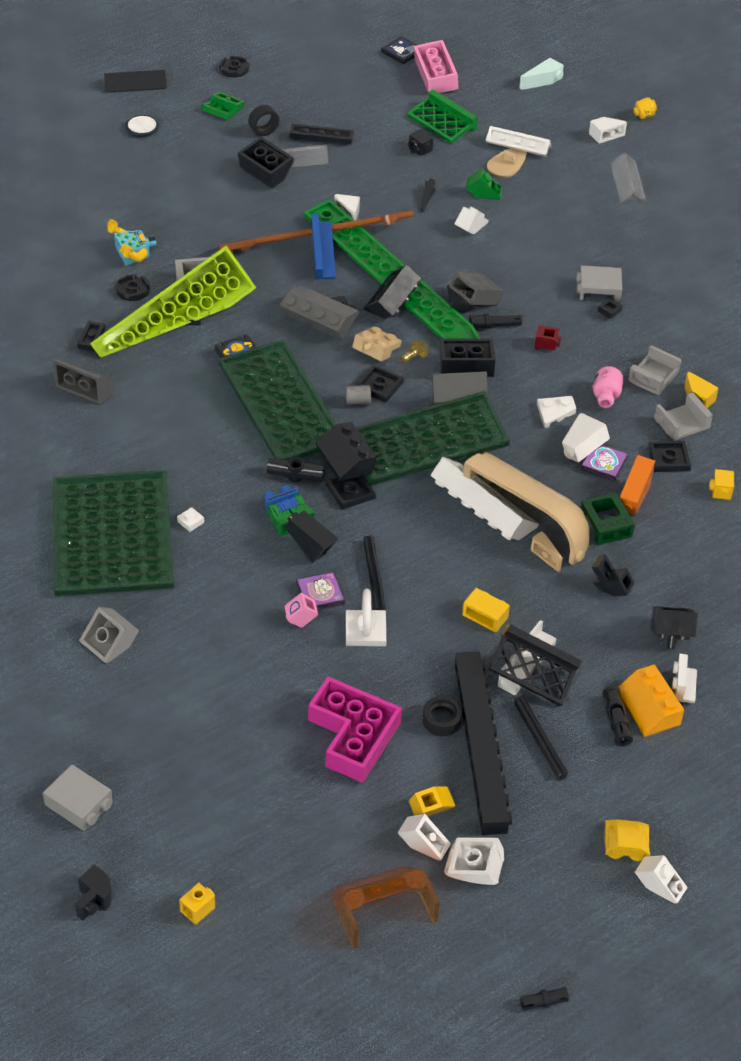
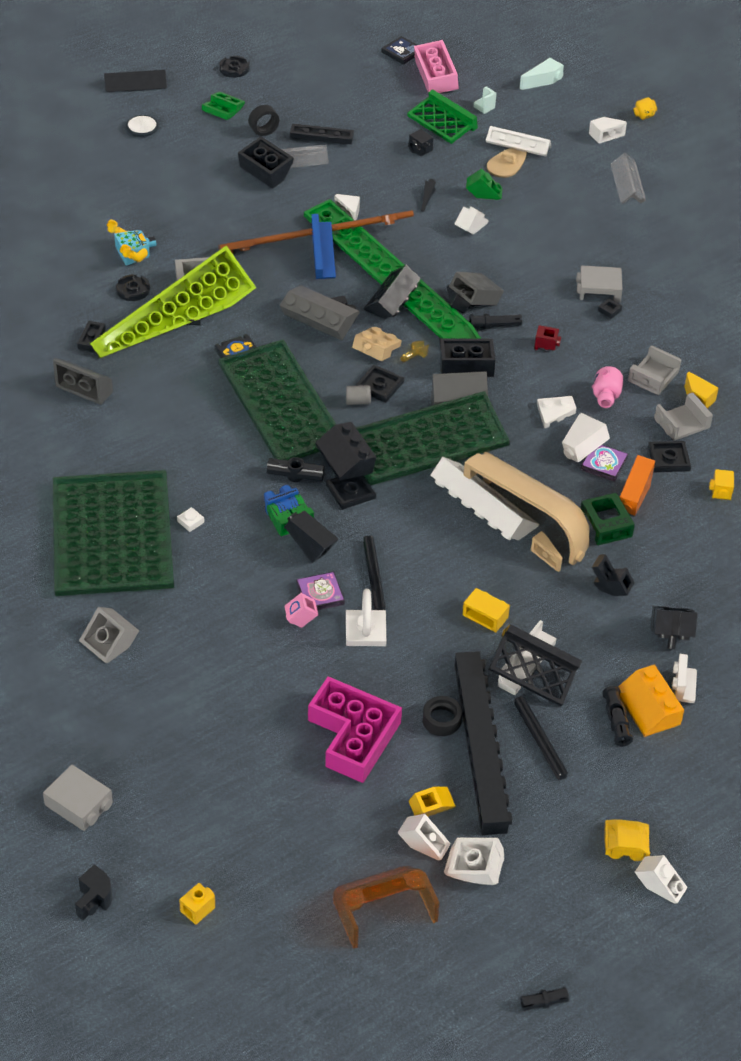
none -> light aqua panel [473,87,496,114]

